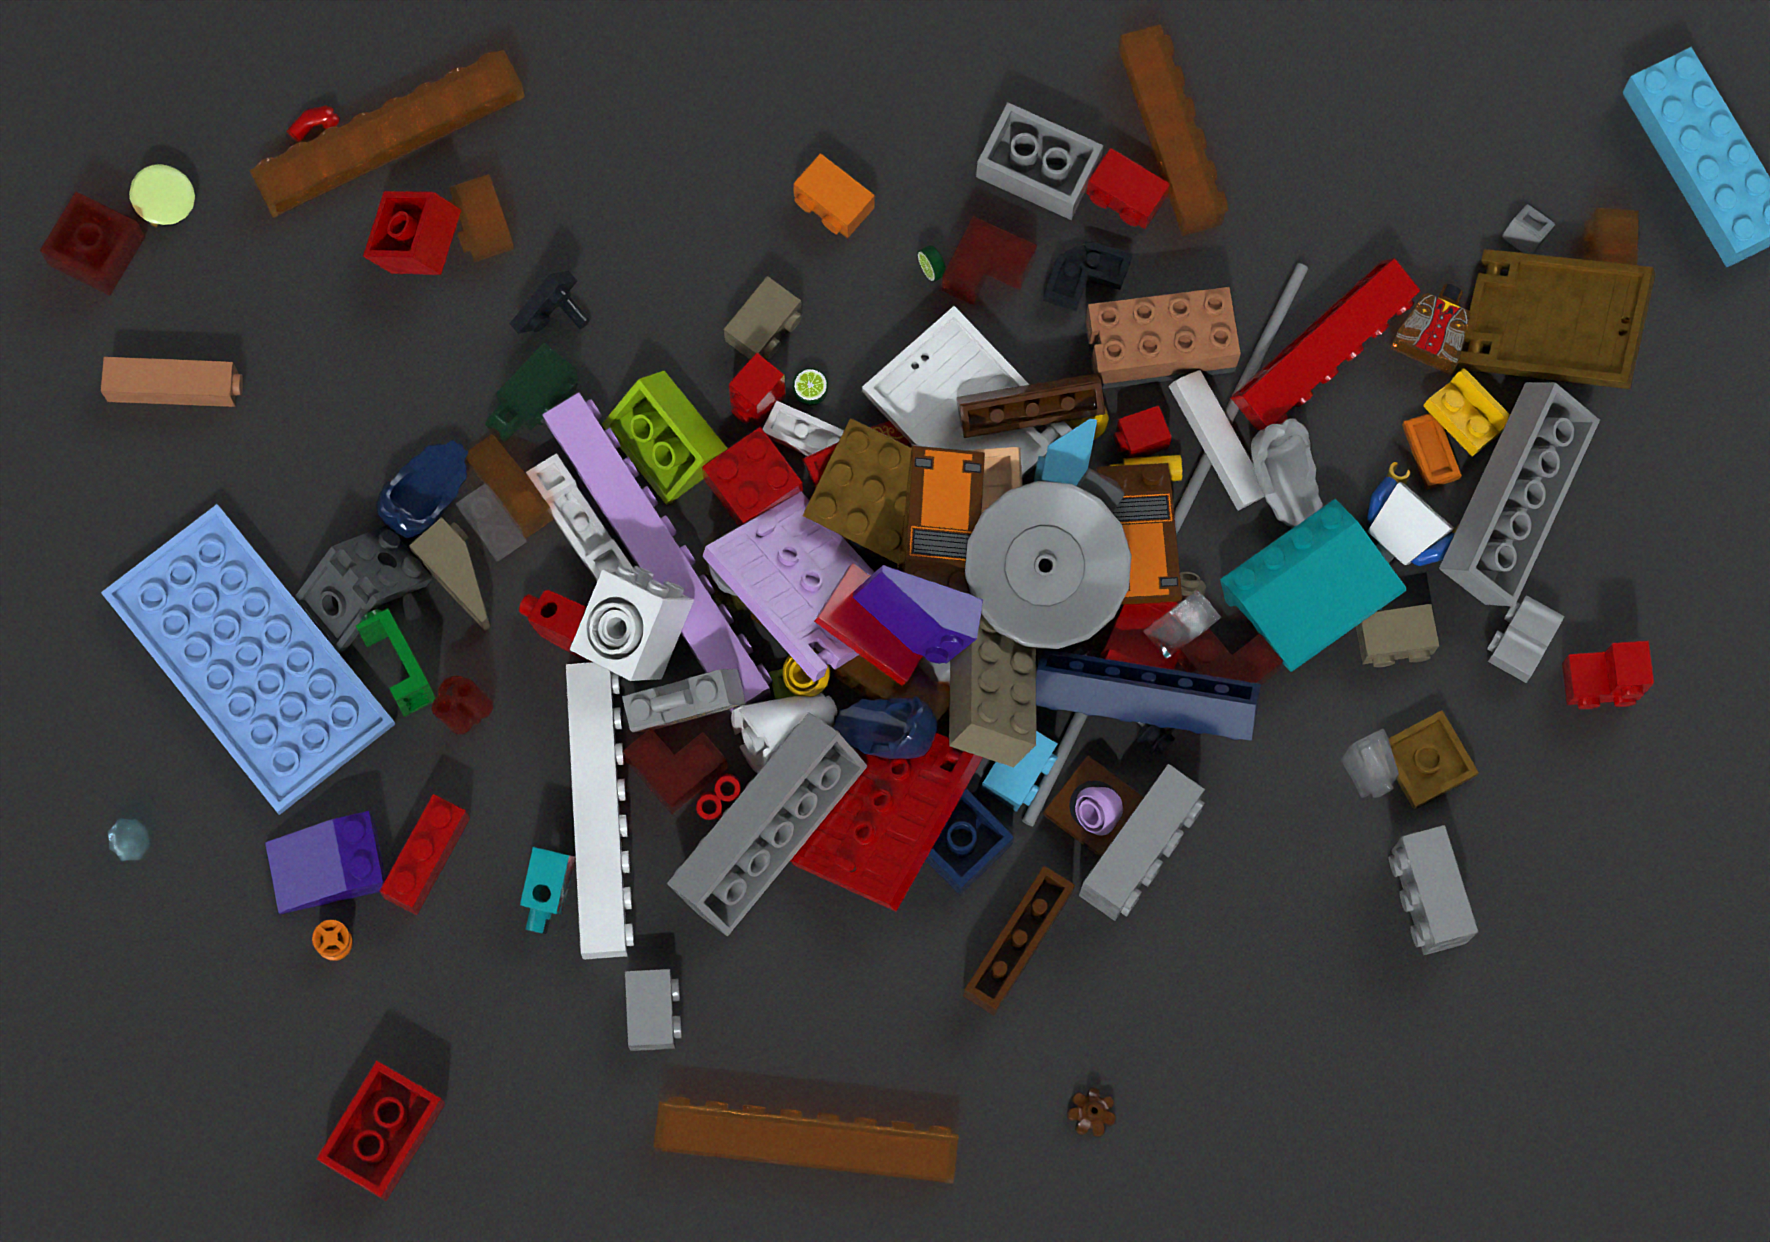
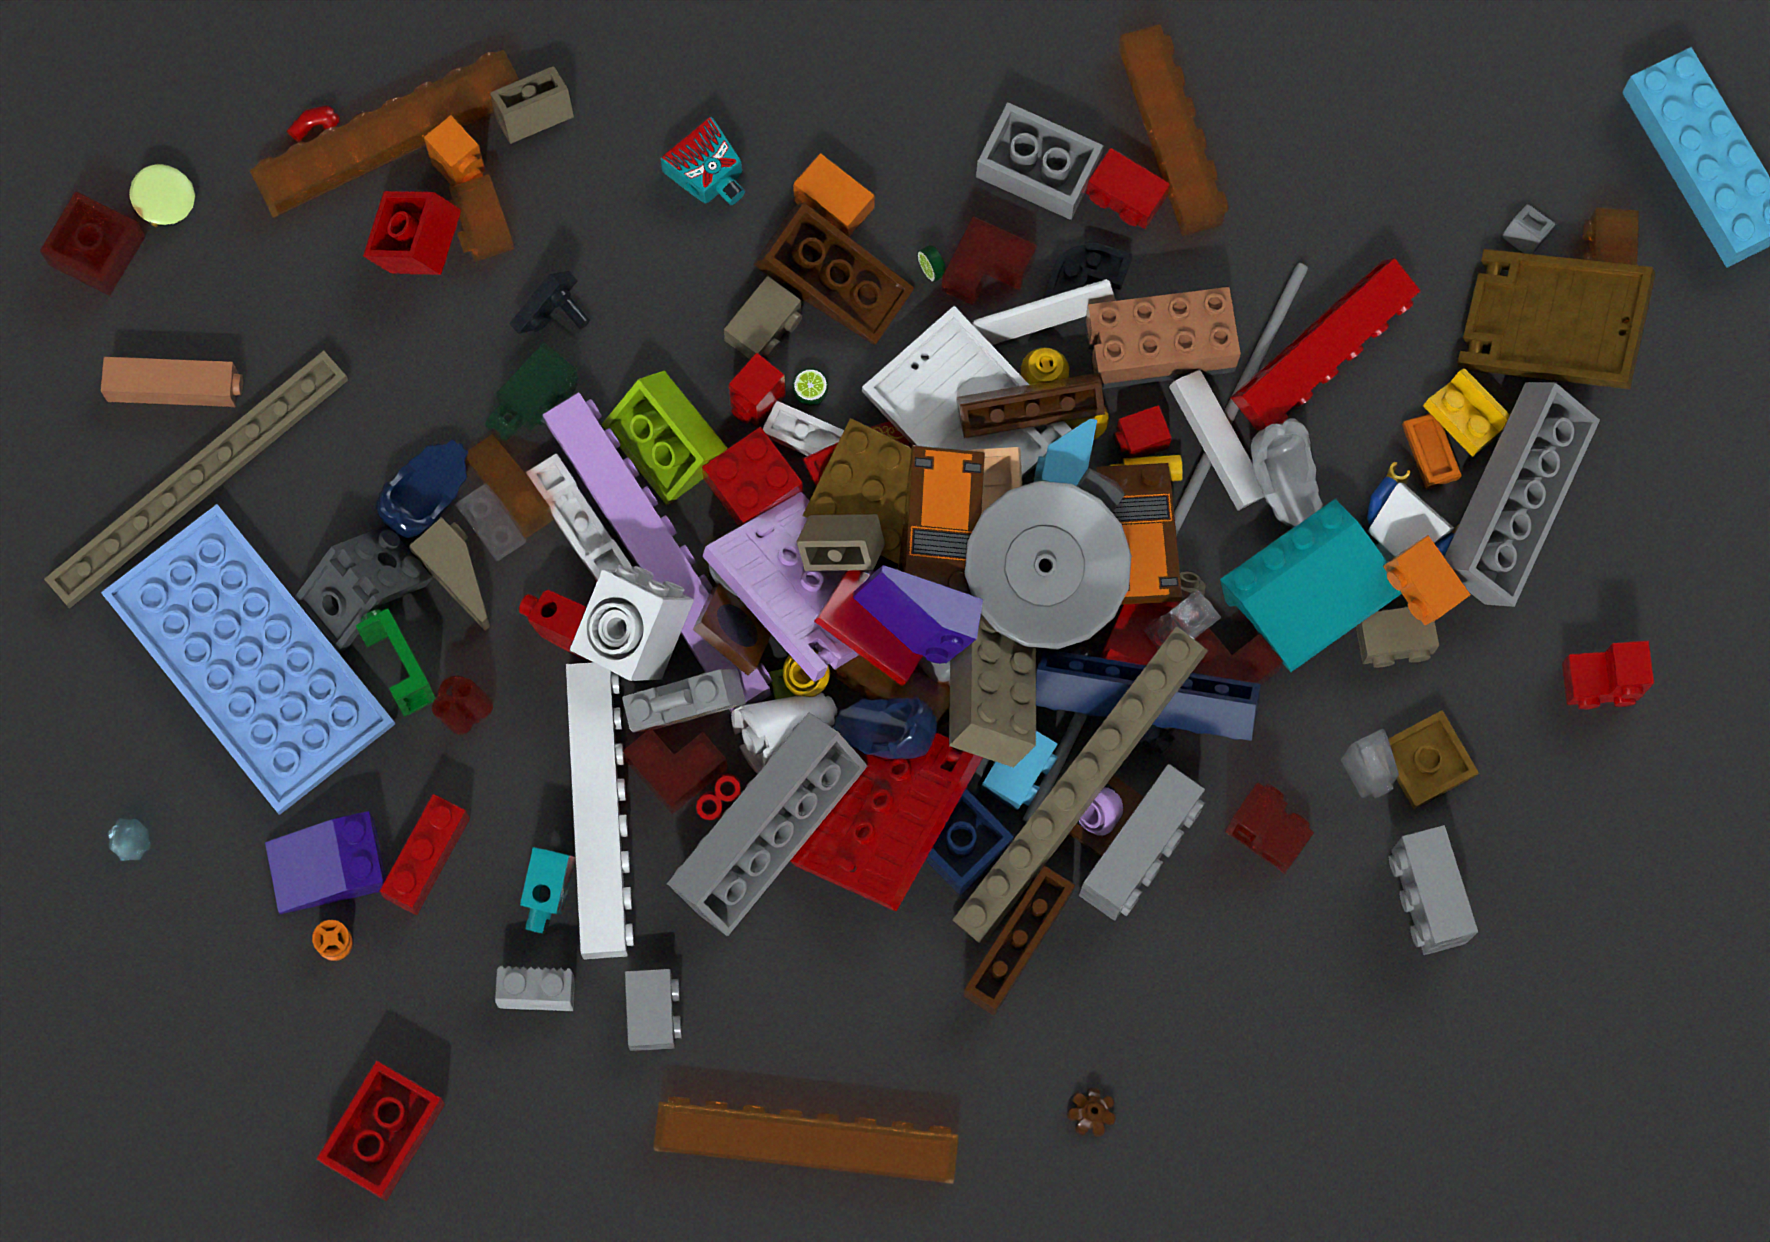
torso [1390,284,1470,375] -> none
light grey brick [1487,595,1564,683] -> none
none -> dark tan plate [44,351,348,609]
none -> orange brick [424,115,485,193]
none -> dark tan brick [490,66,574,144]
none -> light grey brick [495,966,575,1011]
none -> torso [660,117,745,205]
none -> reddish brown tile [693,583,771,676]
none -> reddish brown slope [753,202,914,345]
none -> dark tan brick [796,514,885,571]
none -> dark tan plate [953,626,1208,944]
none -> white slope [972,279,1116,345]
none -> yellow cone [1021,347,1069,385]
none -> clear red brick [1225,782,1314,874]
none -> orange brick [1383,535,1471,625]

